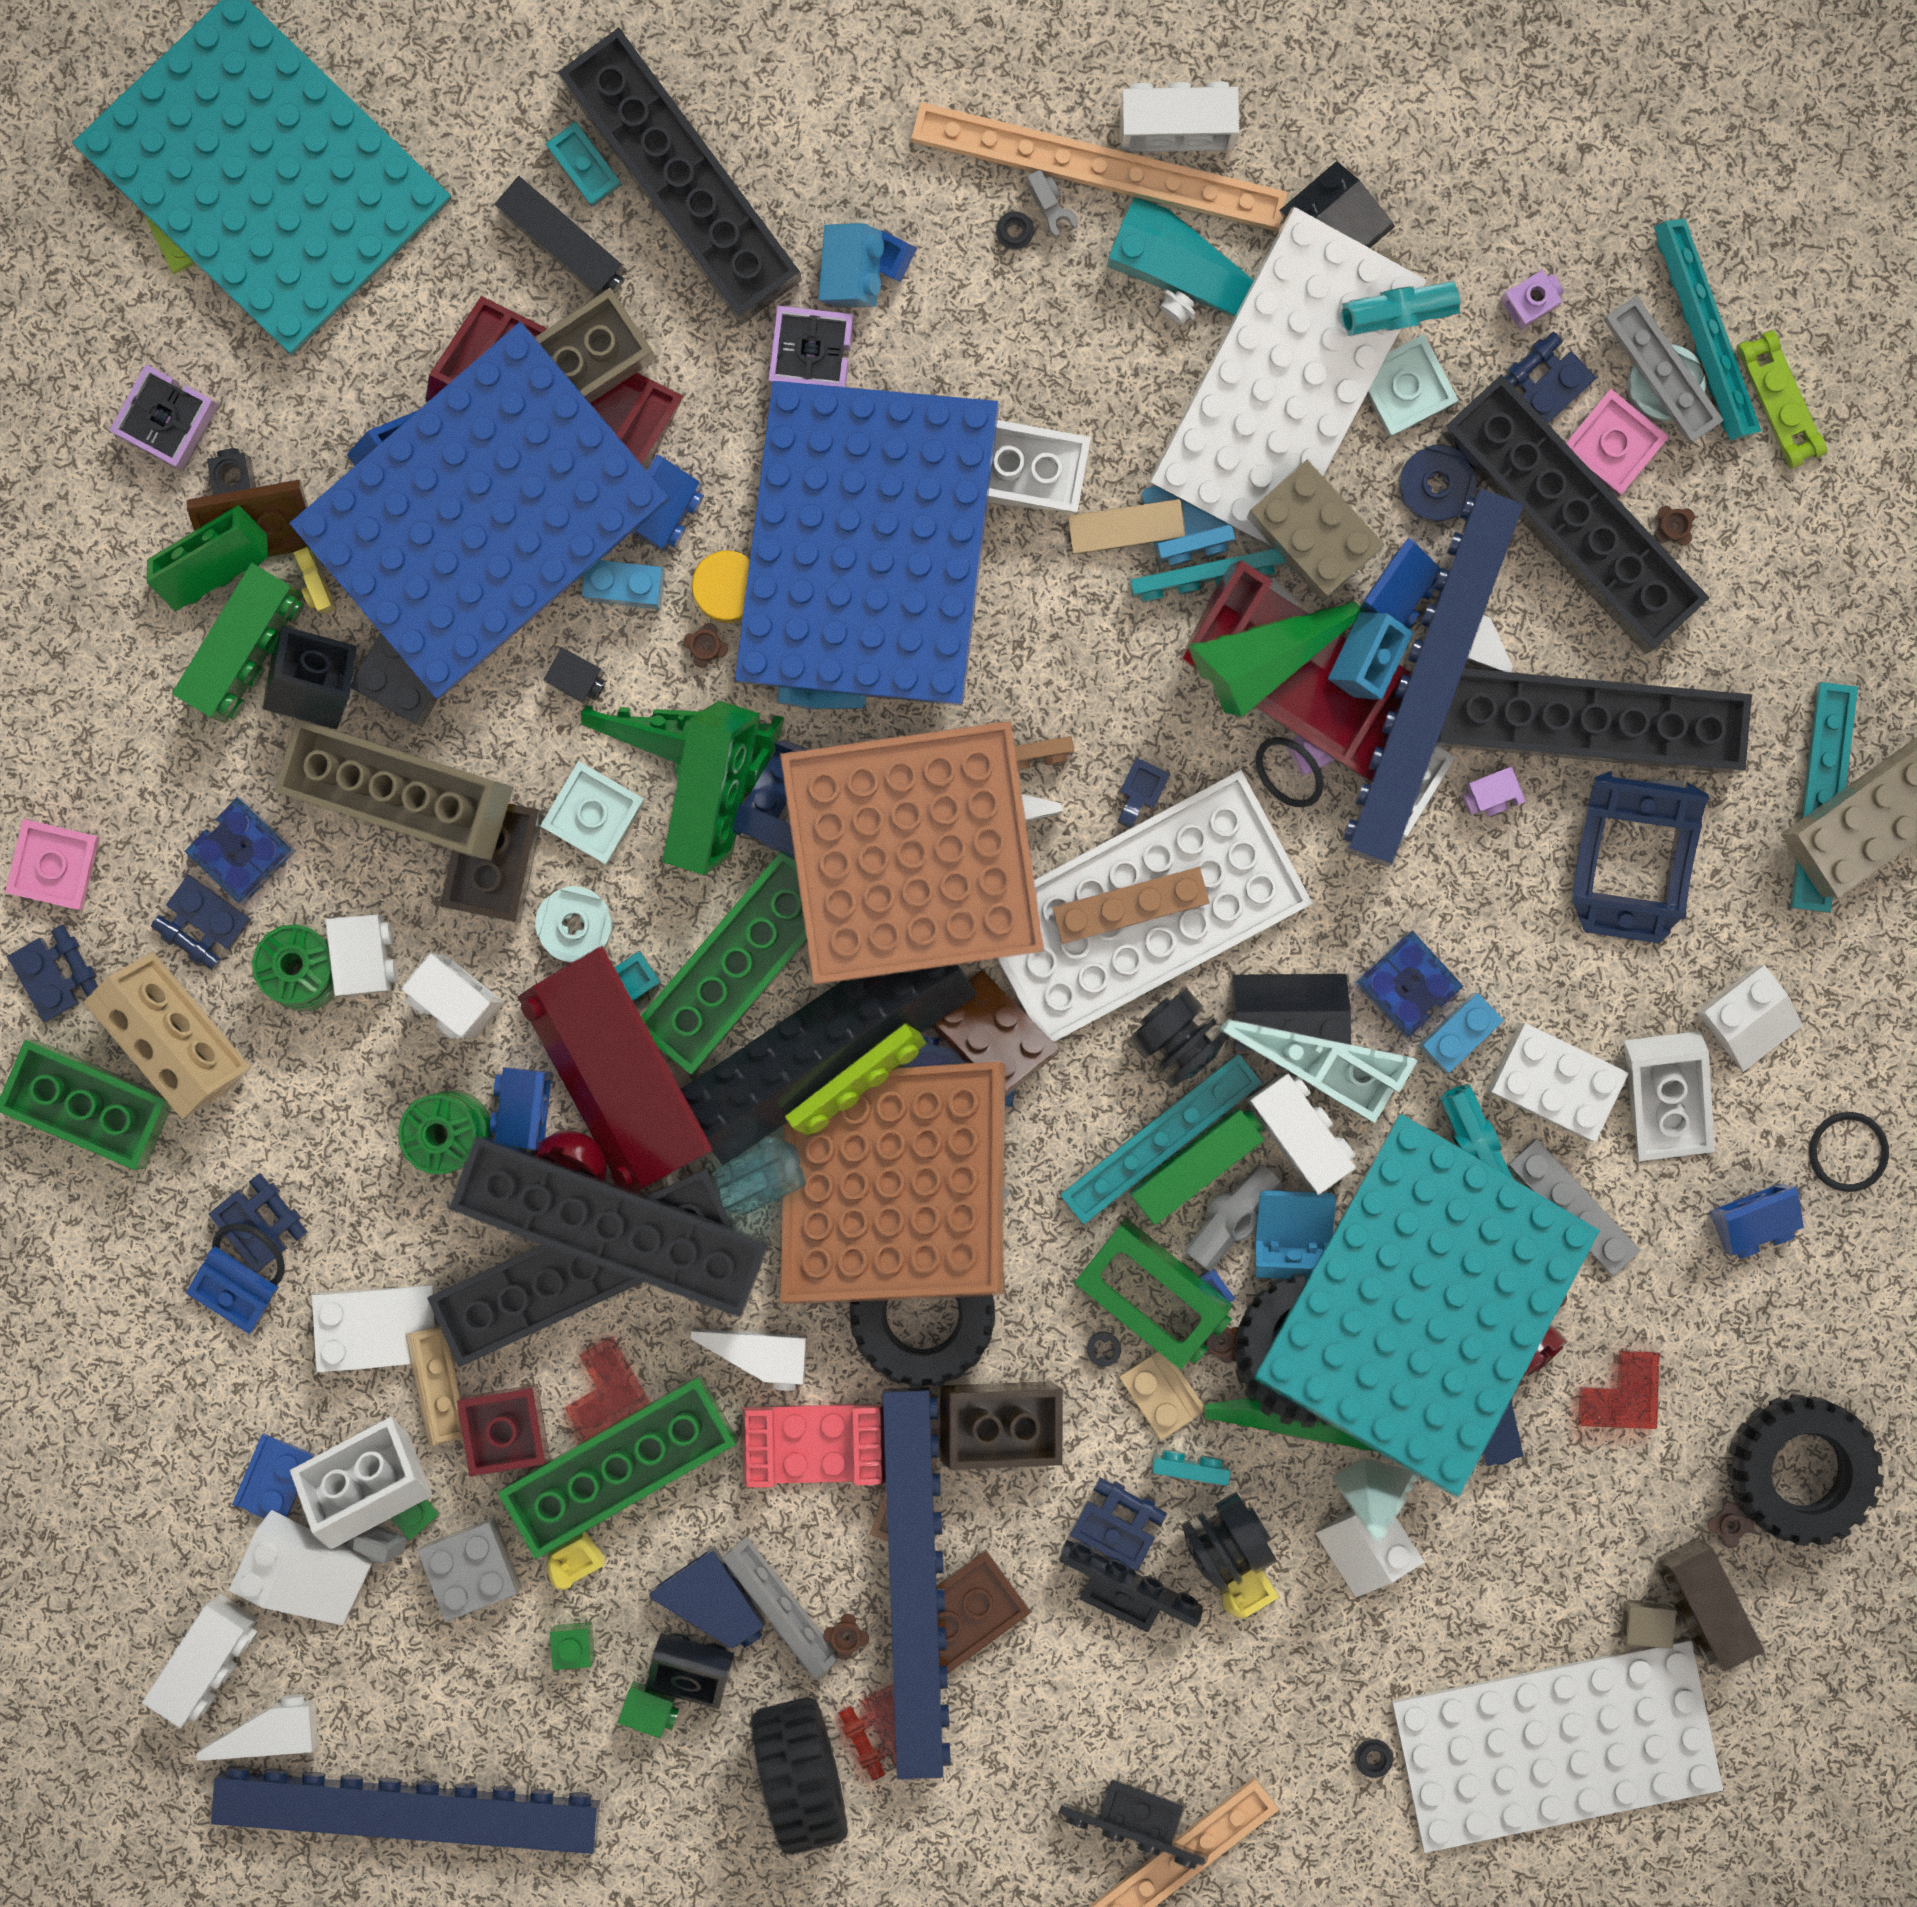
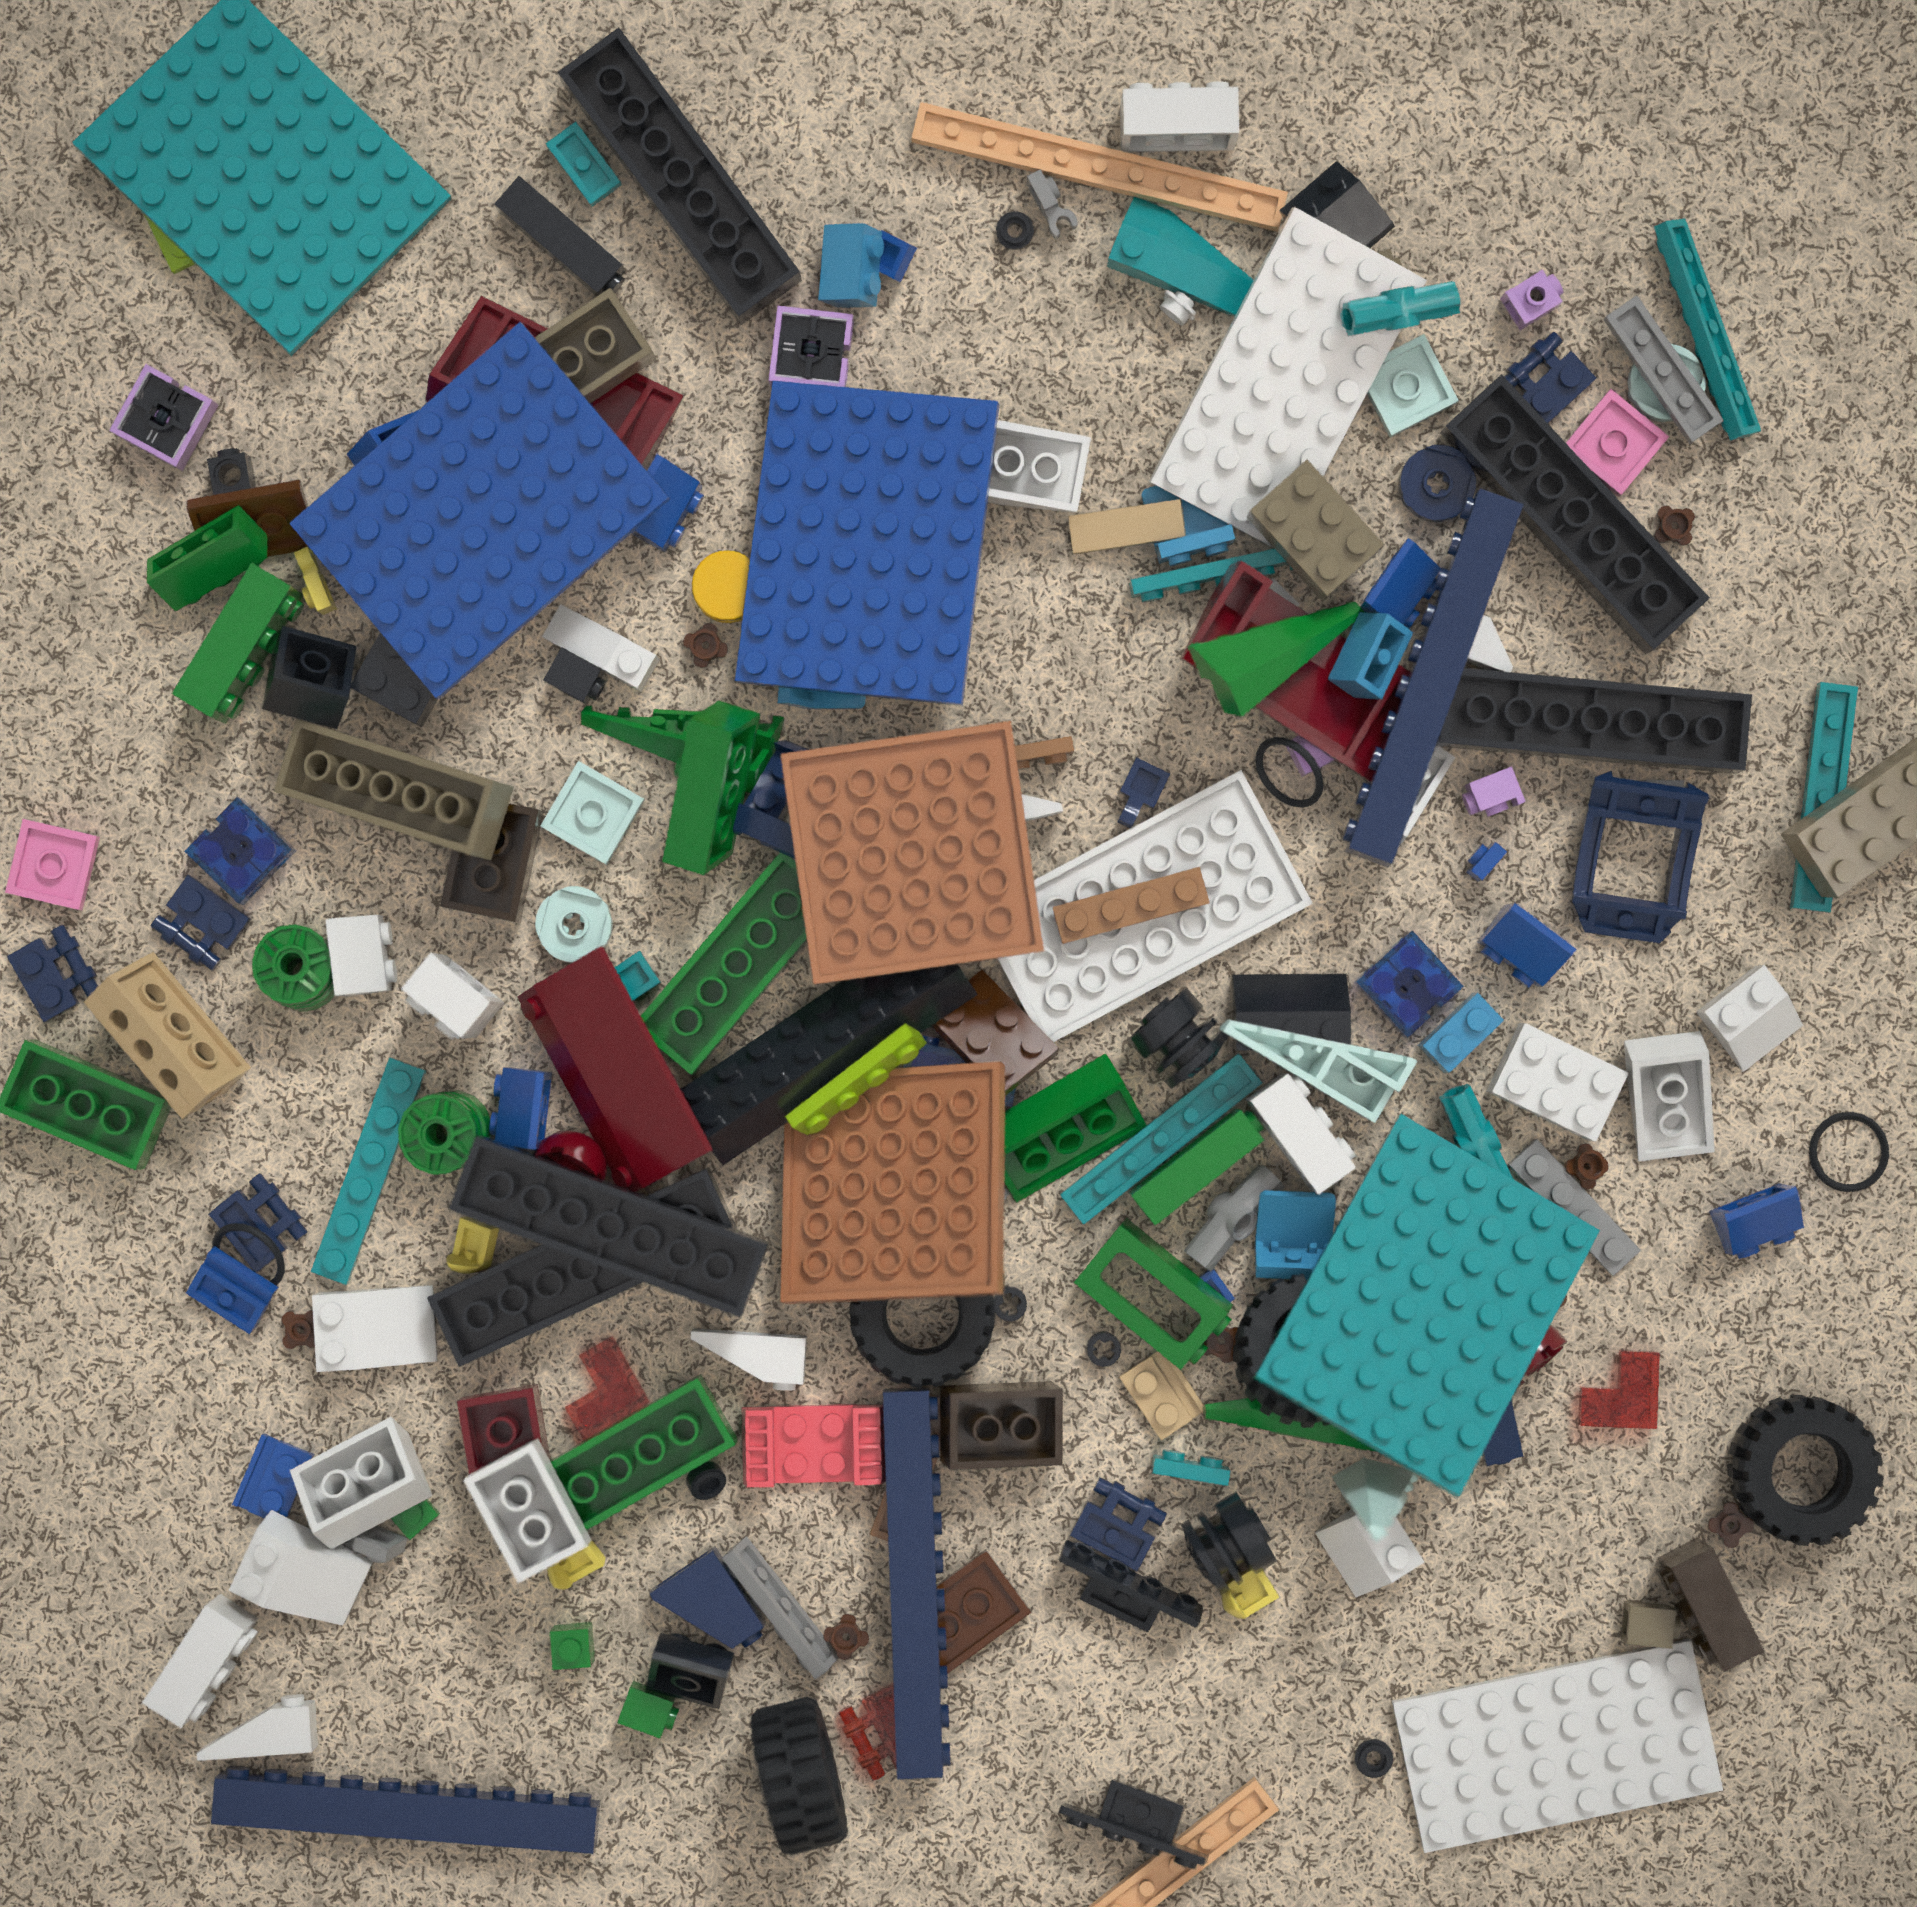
tan tile [406,1325,463,1446] -> none
light grey brick [417,1517,522,1622] -> none
dark azure brick [582,560,665,610] -> none
clear light blue brick [714,1137,806,1216] -> none
lime plate [1736,329,1827,469] -> none
none -> reddish brown plate [282,1310,315,1349]
none -> teal plate [311,1057,426,1285]
none -> light yellow plate [446,1216,499,1274]
none -> white brick [464,1438,592,1583]
none -> white slope [542,604,660,692]
none -> black tile [686,1461,726,1500]
none -> black bush [994,1286,1027,1321]
none -> green slope [1004,1053,1146,1203]
none -> blue plate [1466,842,1507,882]
none -> blue slope [1477,903,1577,988]
none -> reddish brown plate [1565,1144,1609,1189]

